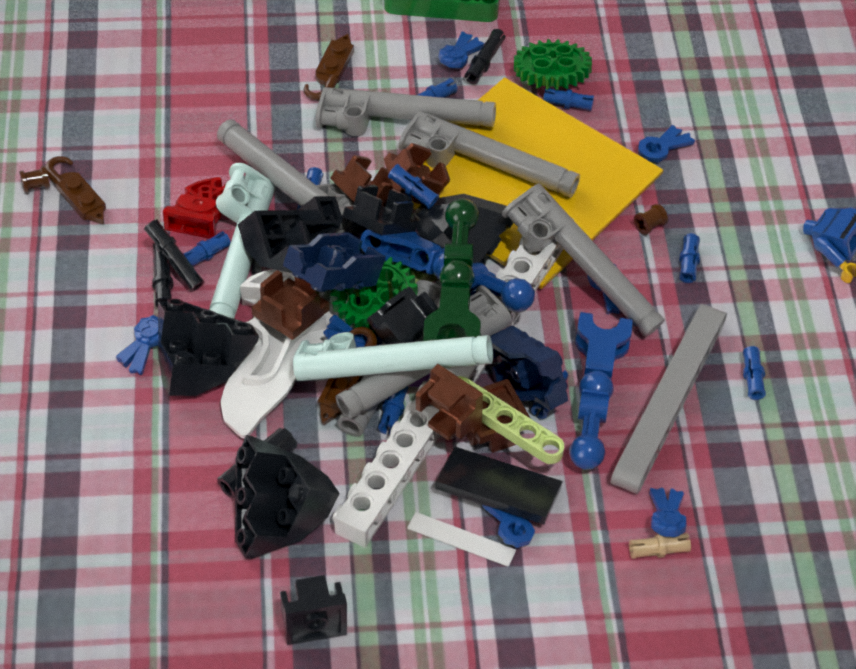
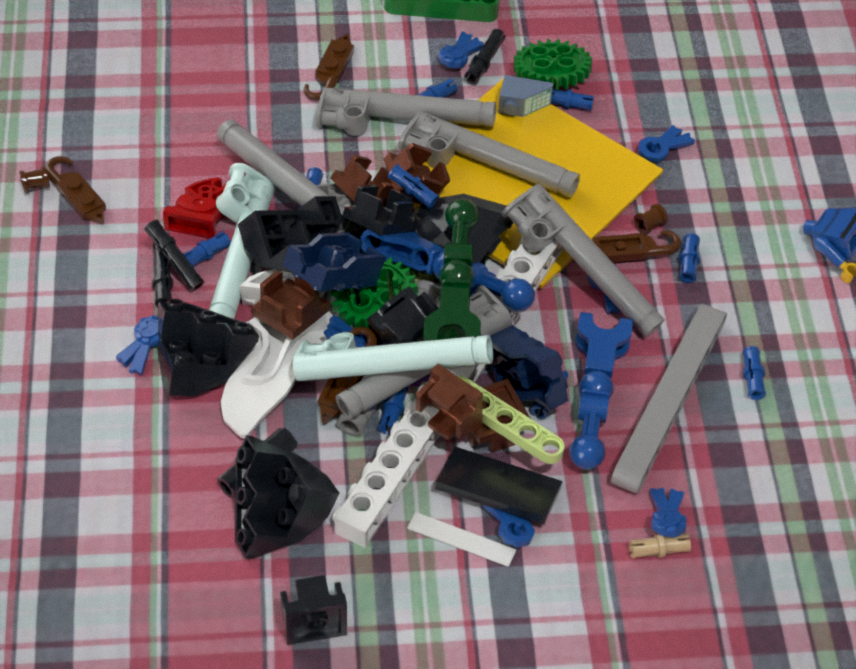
none -> sand blue slope [498,75,553,117]
none -> reddish brown plate [592,230,681,262]

